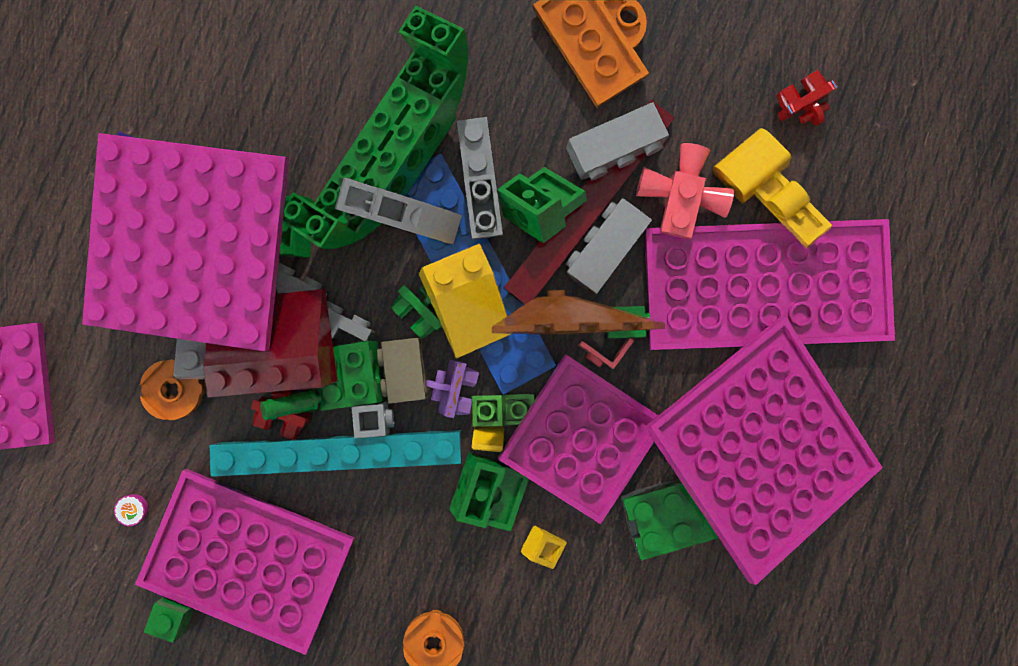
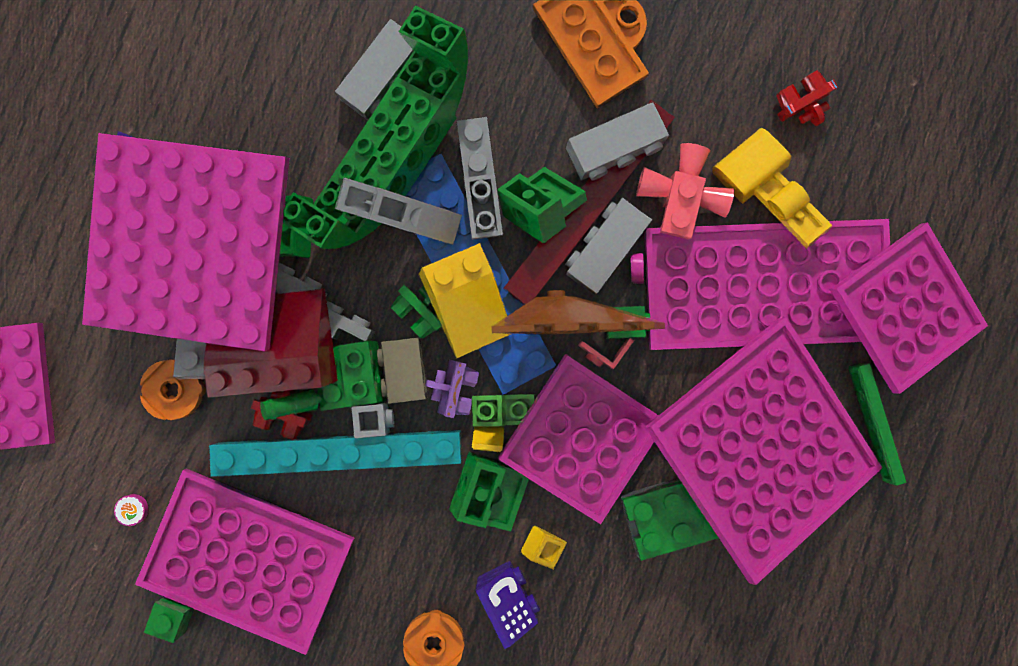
none -> light grey brick [335,19,413,120]
none -> dark purple slope [476,561,540,649]
none -> dark pink tile [631,253,644,284]
none -> dark pink plate [830,222,988,394]
none -> green tile [848,363,907,486]

